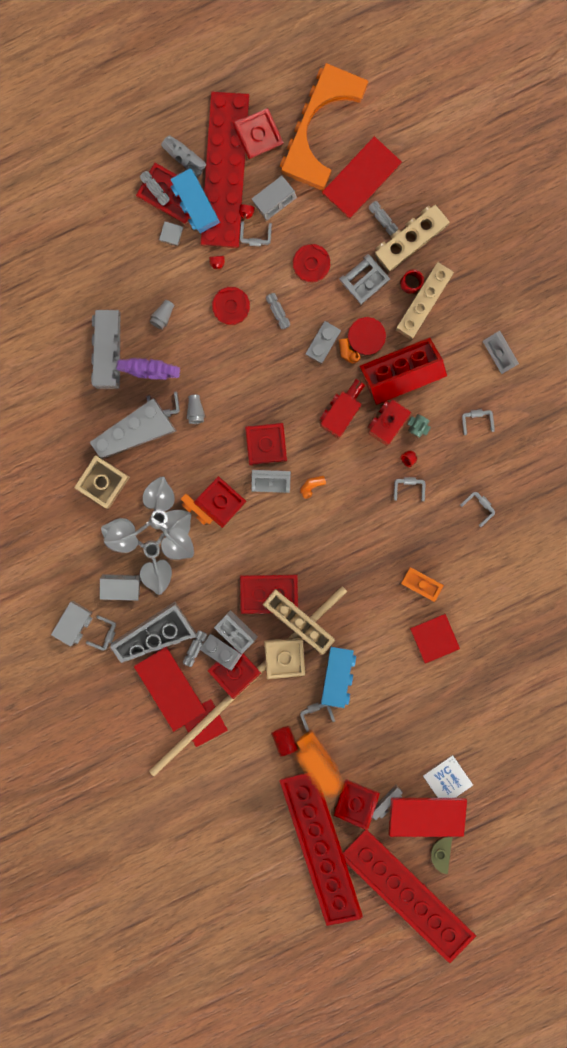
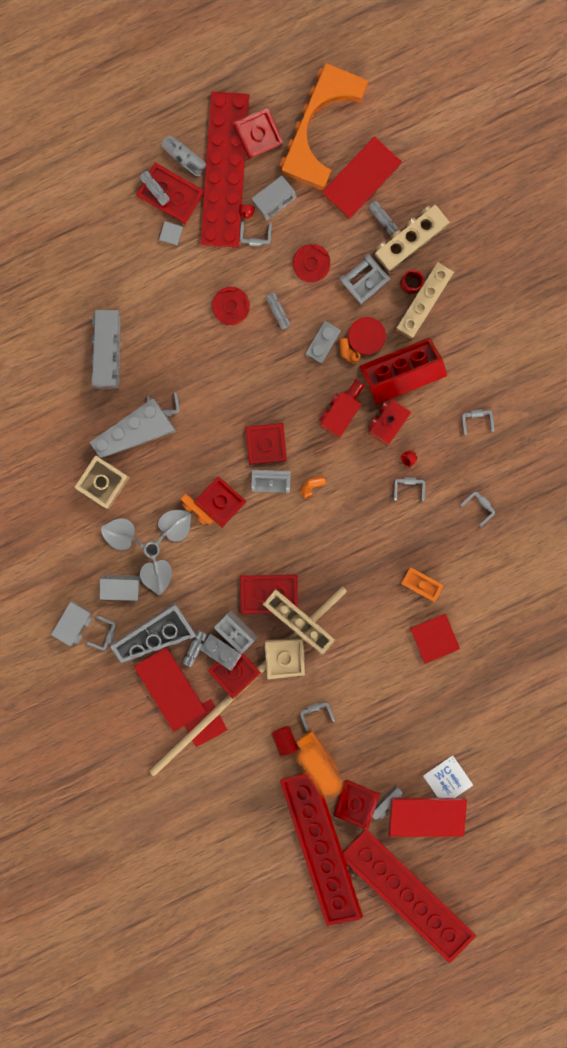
light grey plant [104,477,194,560] -> none
medium lavender gear [116,358,180,380] -> none
light grey cone [149,300,175,330] -> none
dark azure brick [170,168,220,234] -> none
light grey cone [186,395,205,424] -> none
red hinge [209,256,225,269] -> none
dark azure brick [321,647,356,708] -> none
sand green gear [407,414,431,438] -> none
olive plate [431,837,452,875] -> none
light grey plate [483,331,519,374] -> none

